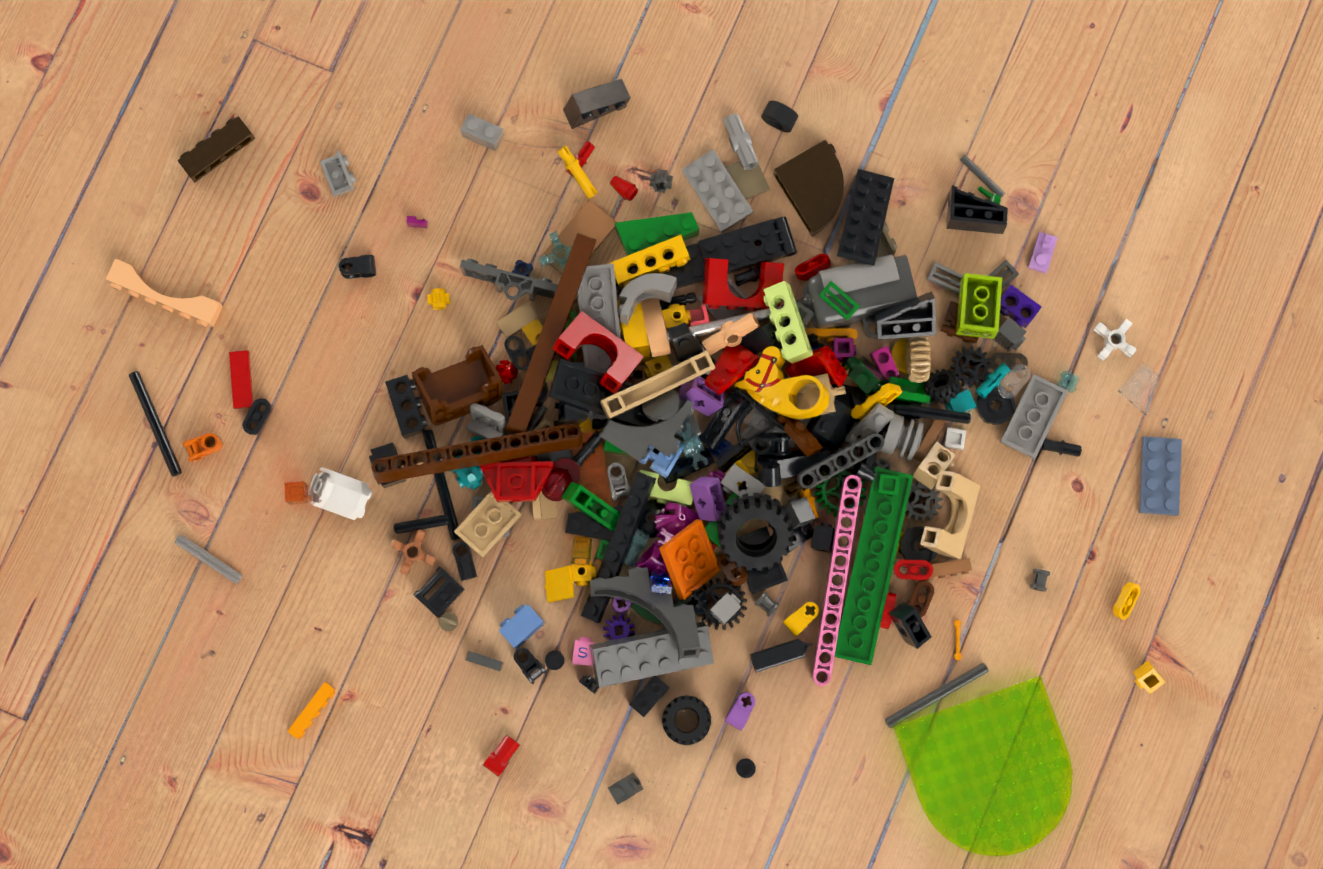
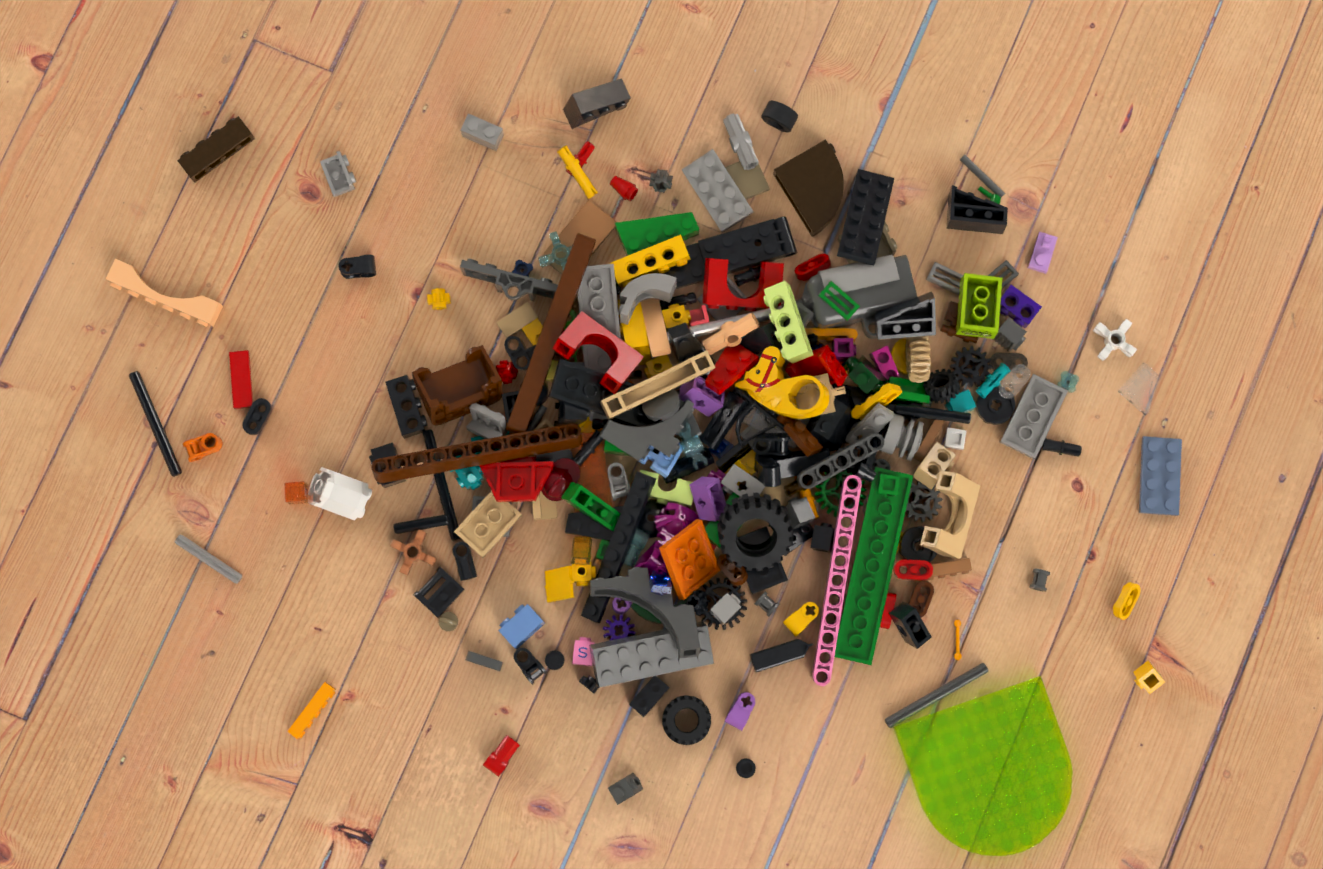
magenta tile [406,216,428,228] -> none

